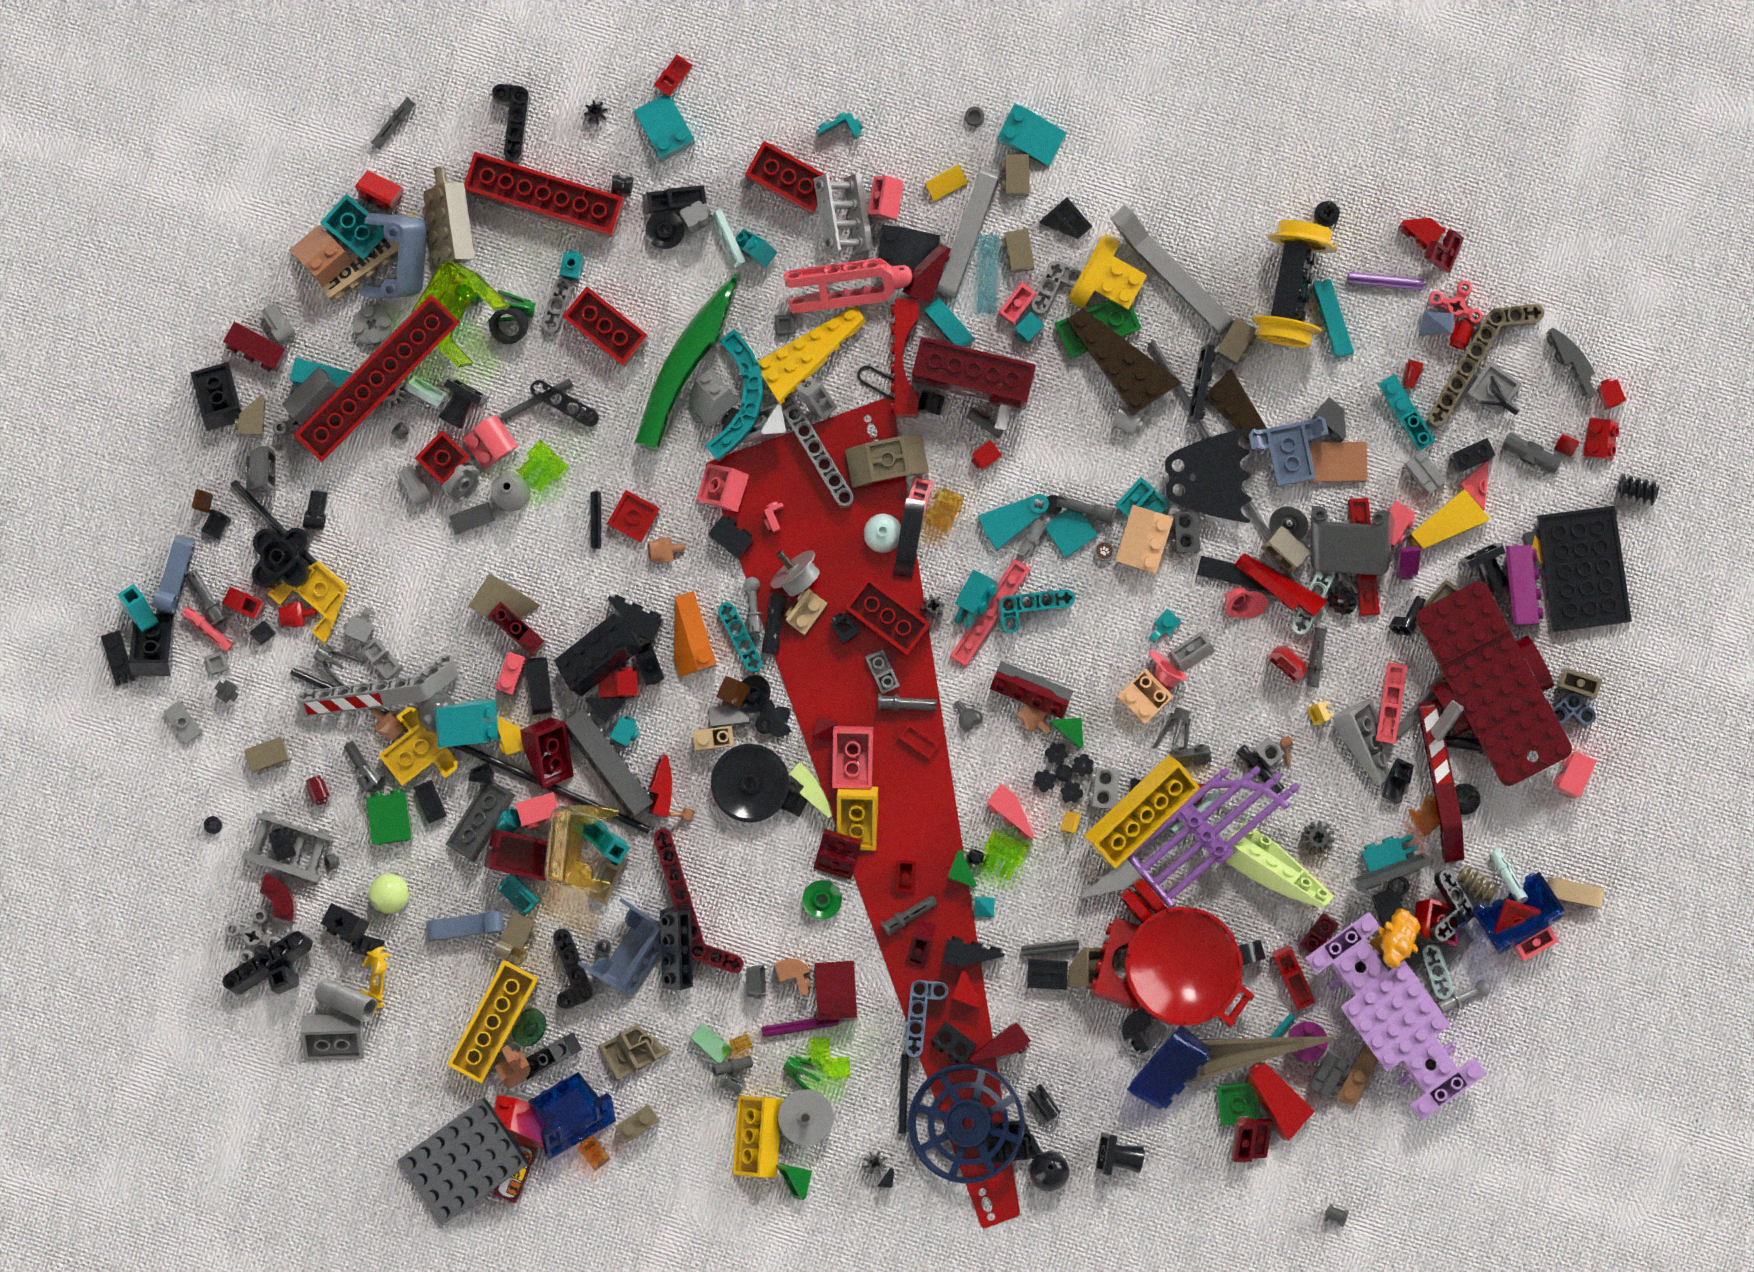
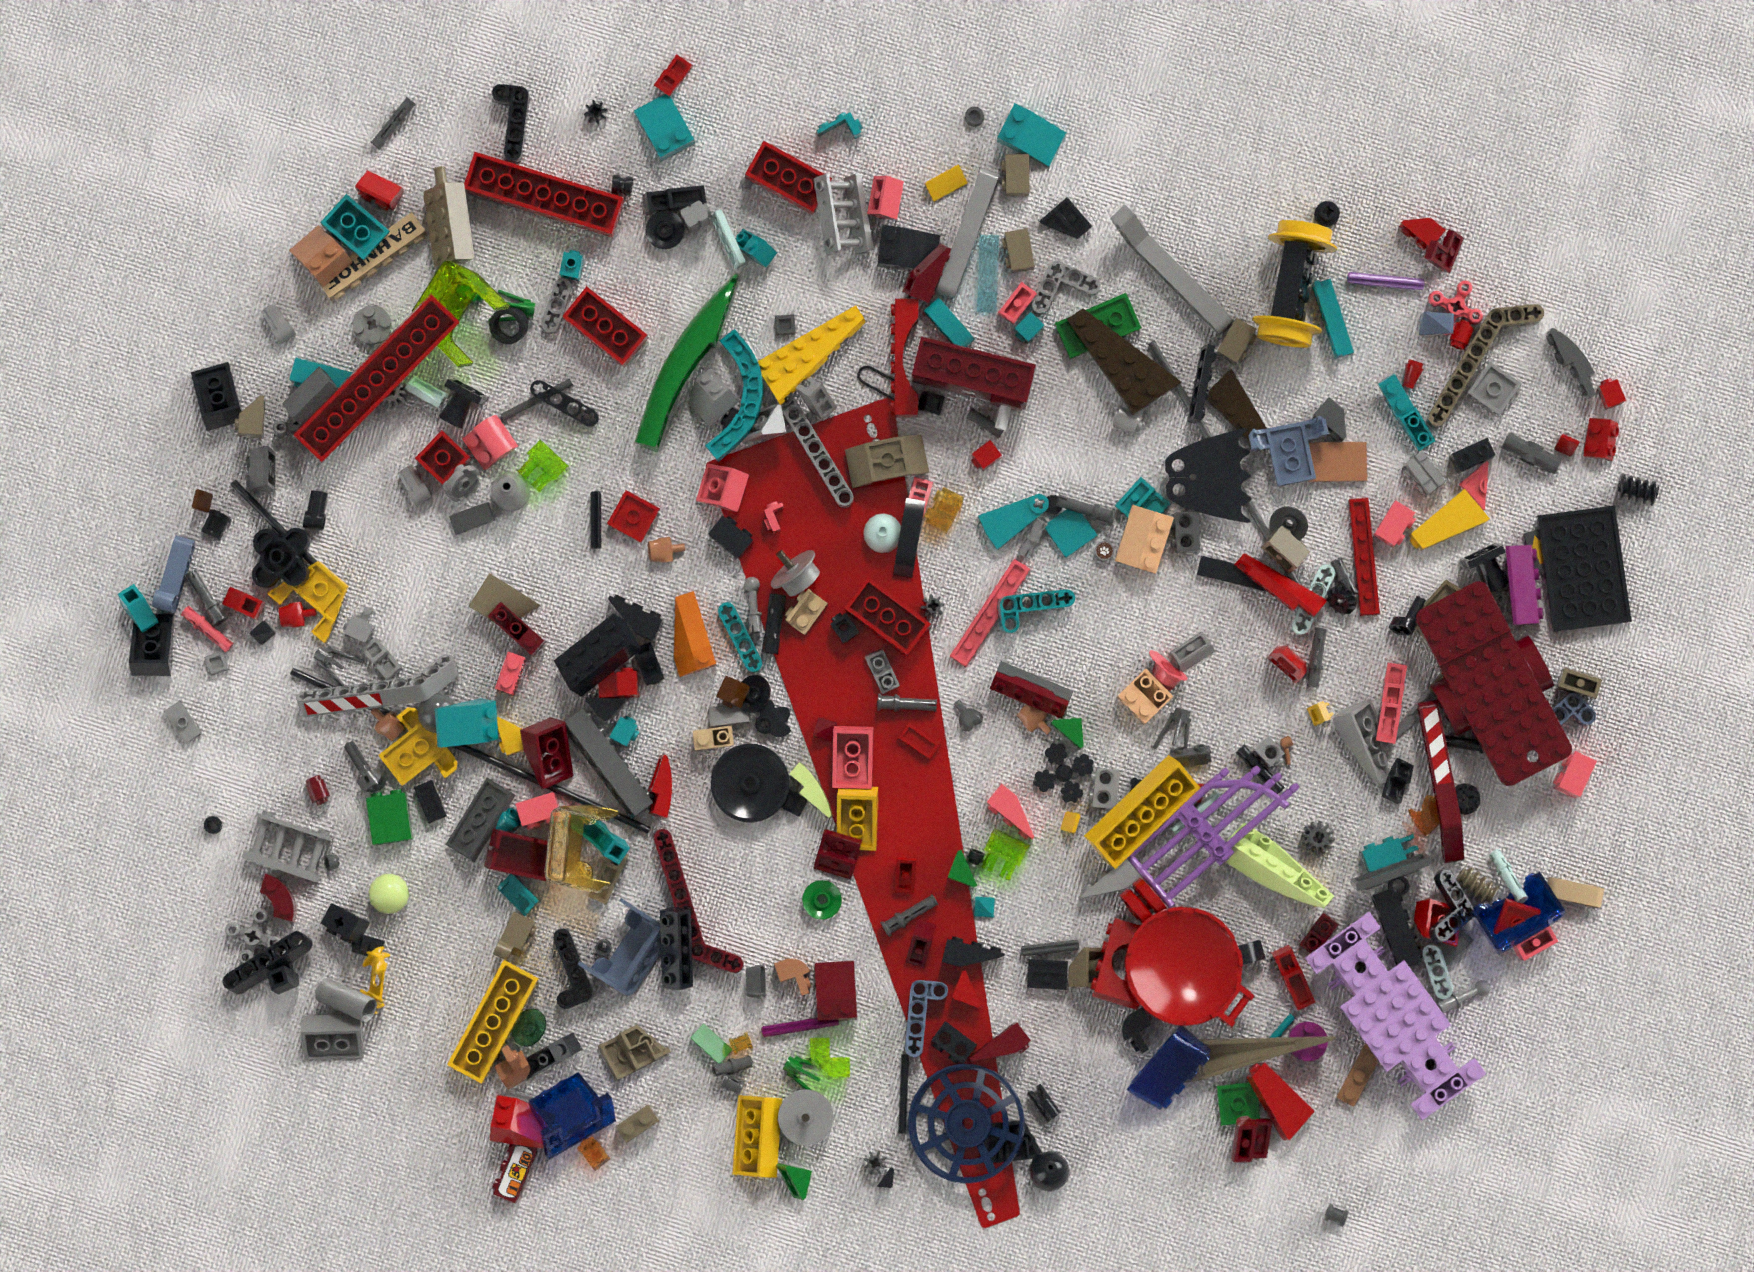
black hinge [101,630,136,686] -> none
dark grey gear [214,679,239,703] -> none
dark red brick [223,321,288,372] -> none
dark tan brick [244,737,291,775] -> none
black bracket [269,828,296,861] -> none
sand blue windscreen [360,213,427,299] -> none
dark grey hinge [391,422,409,439] -> none
black plate [397,1098,530,1226] -> none
sand blue beam [426,911,504,940] -> none
black slope [468,763,494,783] -> none
black beam [527,657,553,715] -> none
nougat hand [668,807,695,821] -> none
coral piece [784,258,912,313] -> none
teal hinge [954,570,999,629] -> none
yellow piece [1068,234,1147,310] -> none
black plant [1095,1133,1145,1175] -> none
teal plate [1149,609,1181,643] -> none
coral piece [1224,587,1268,618] -> none
dark grey brick [1308,1052,1350,1098] -> none
dark grey windscreen [1311,506,1394,575] -> none
light orange piece [1370,908,1421,969] -> none
magenta slope [1395,547,1421,580] -> none
light grey slope [1431,700,1464,742] -> none
black plant [1480,376,1520,415] -> none

